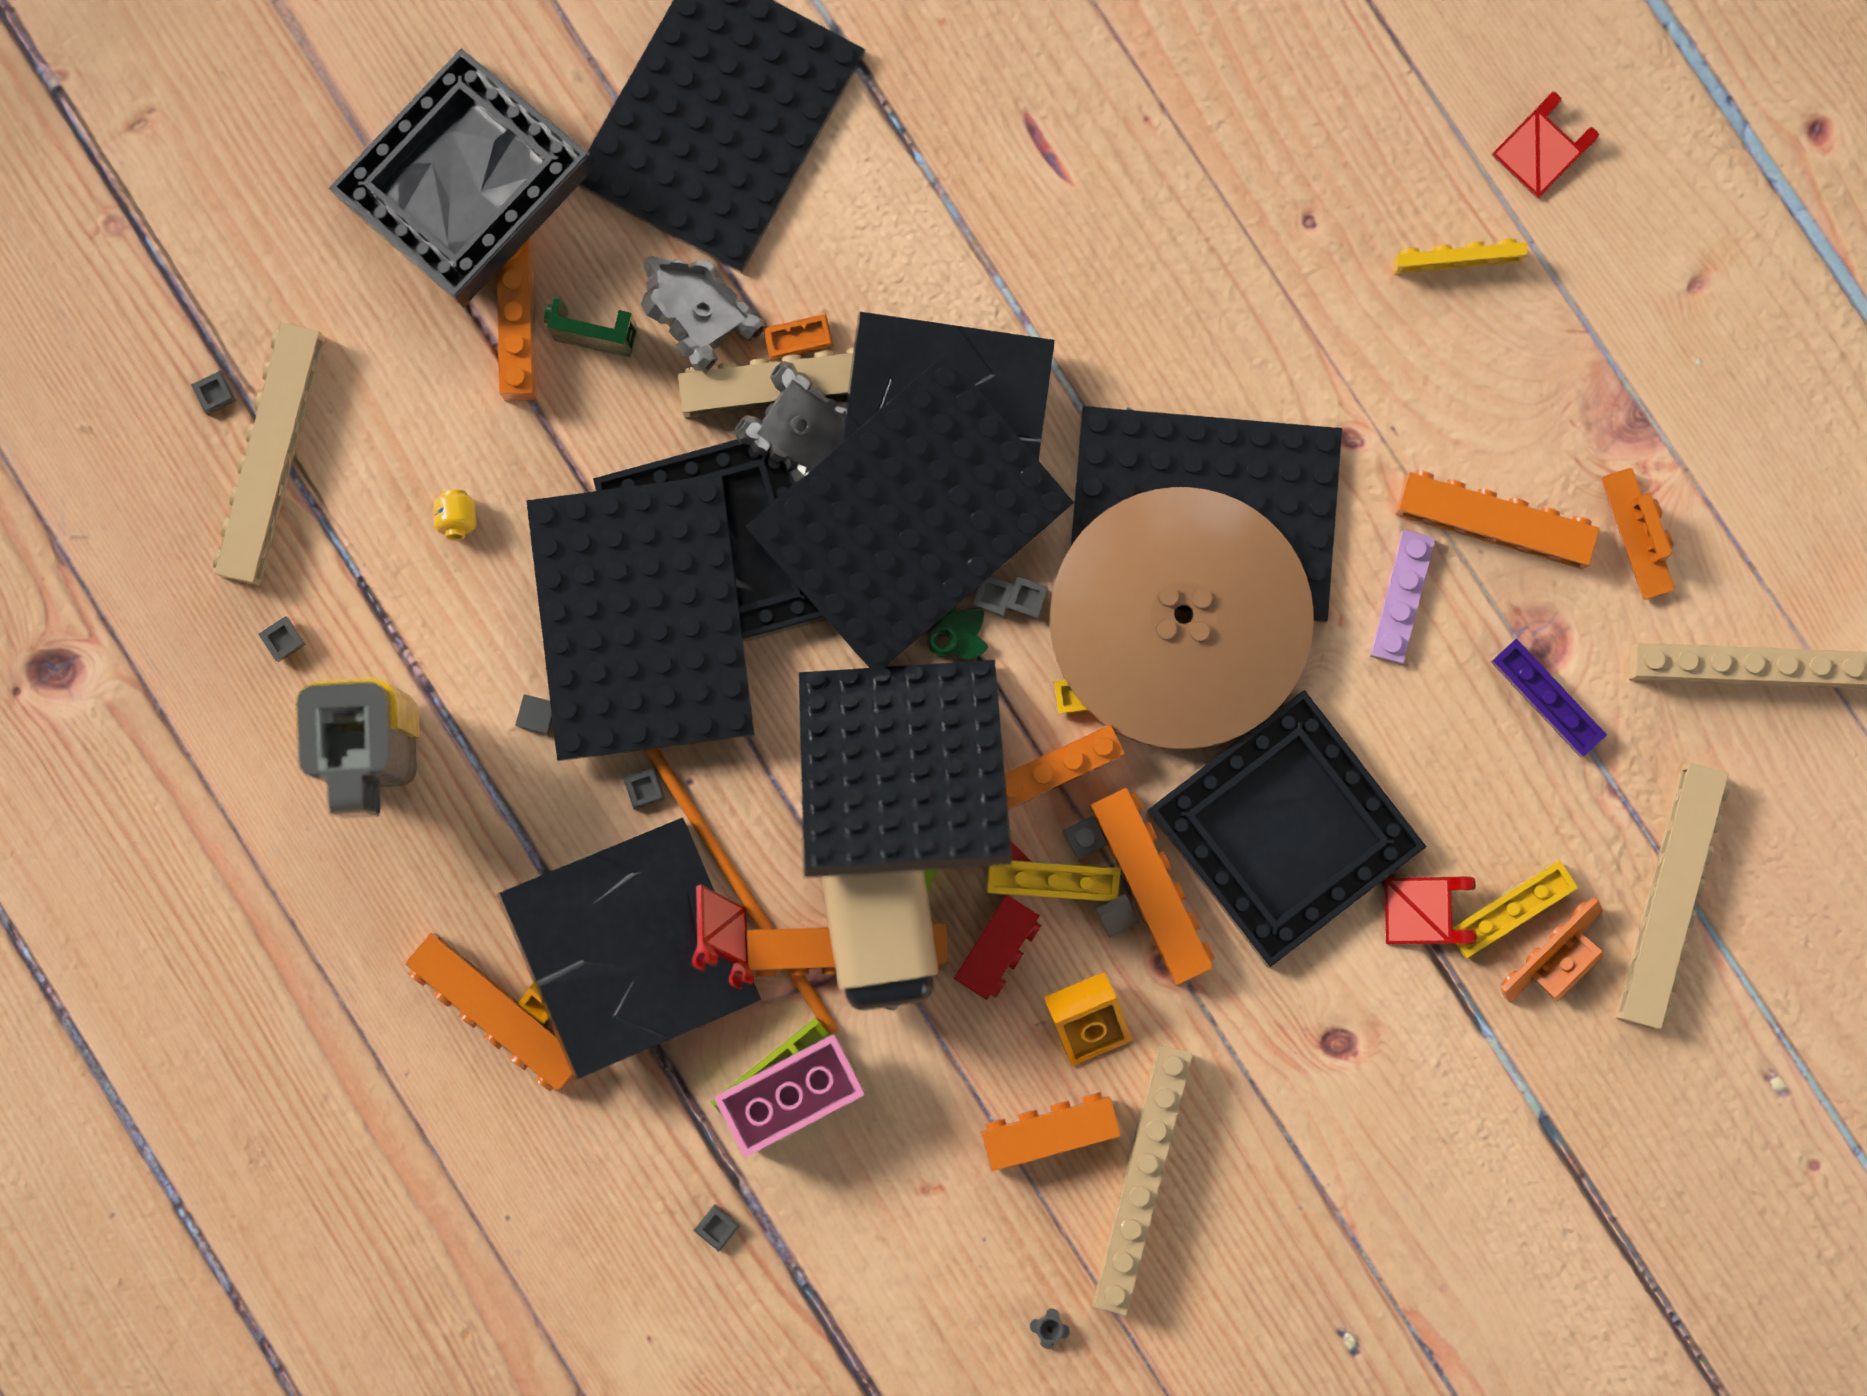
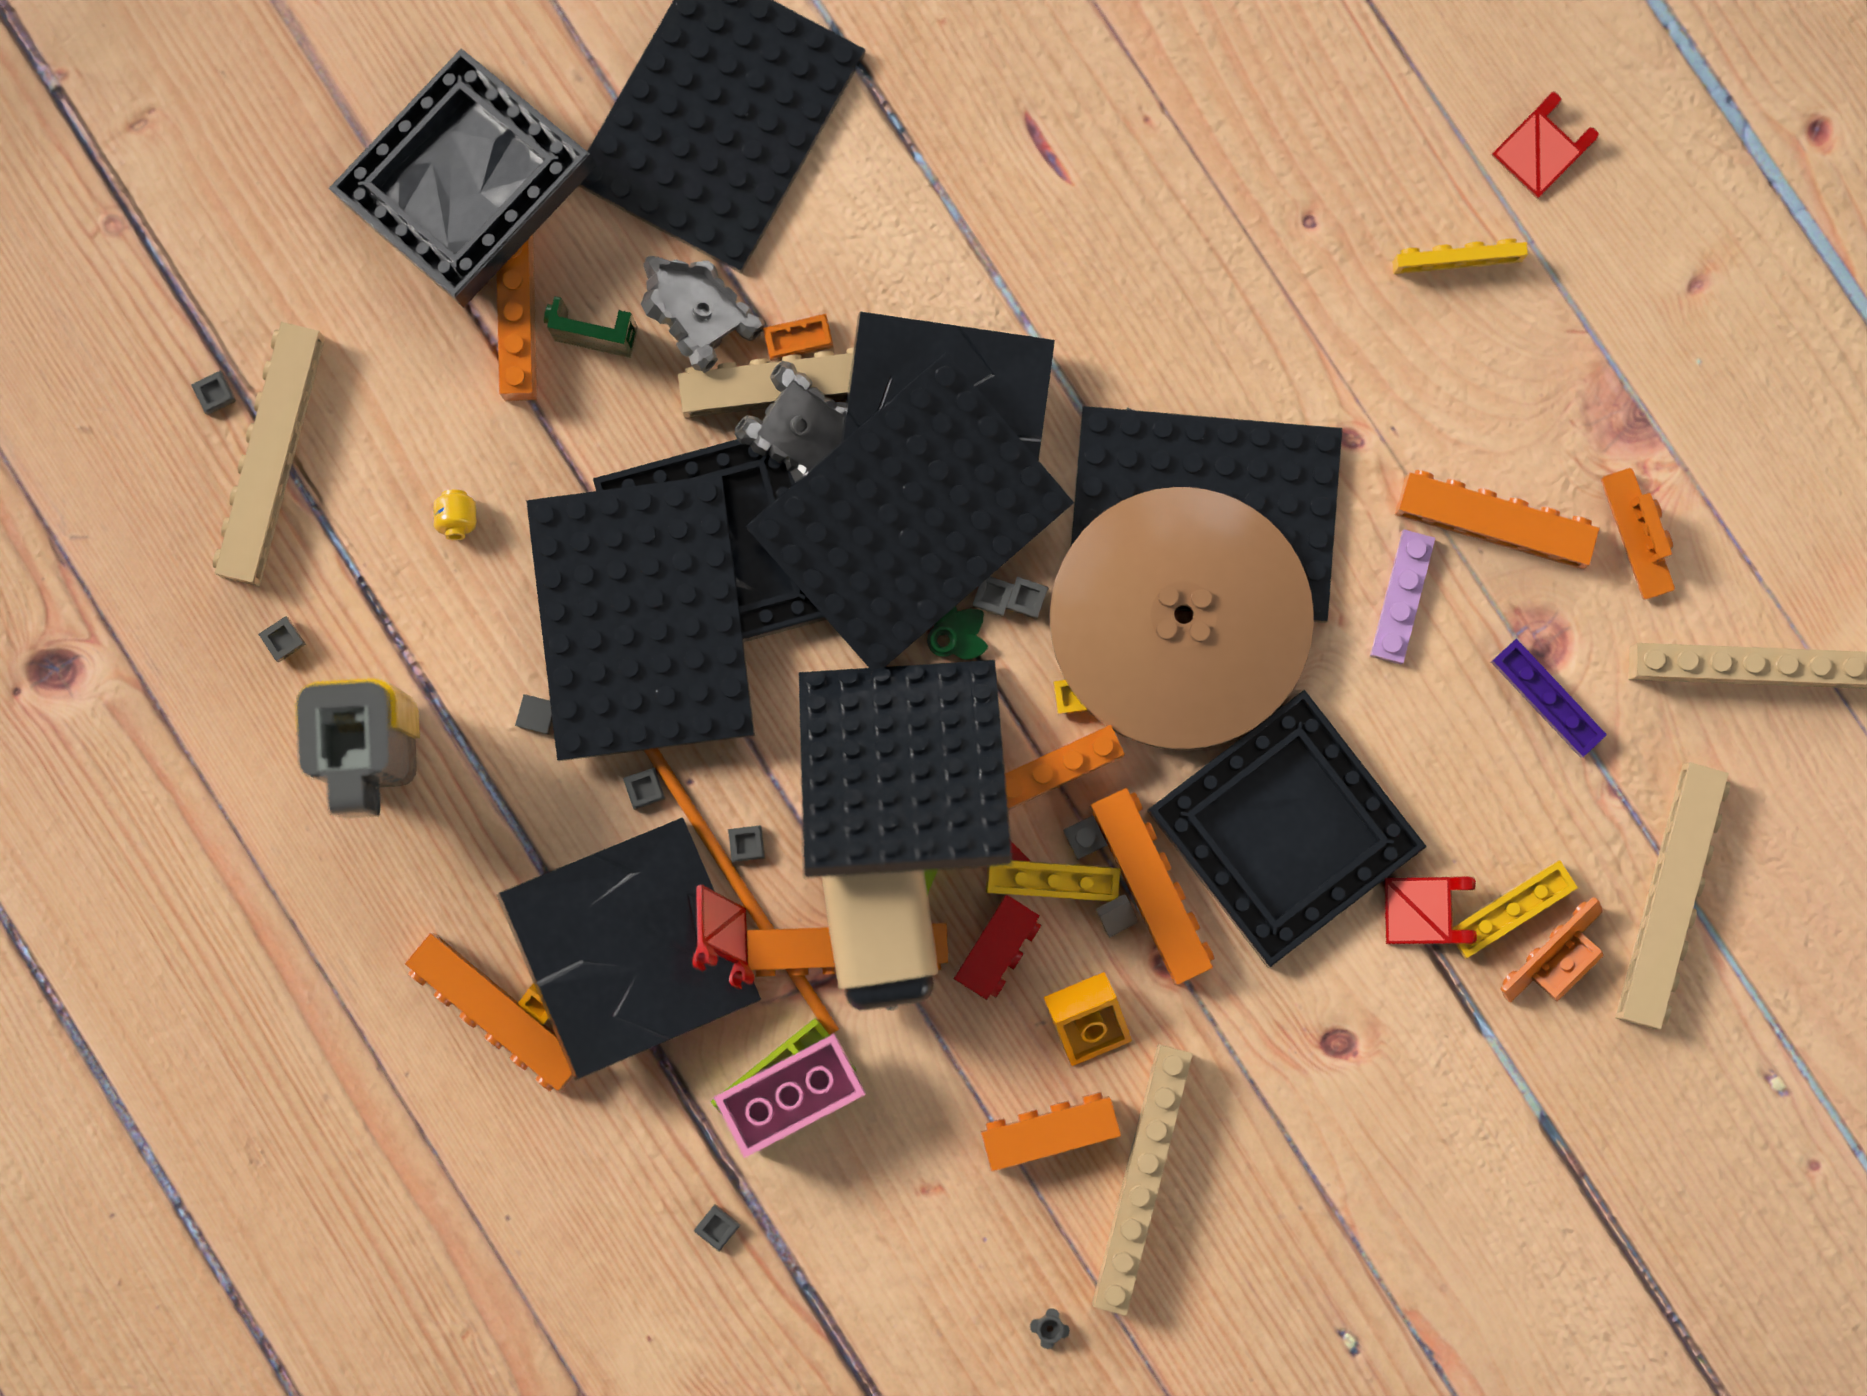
none -> dark grey tile [728,825,765,862]

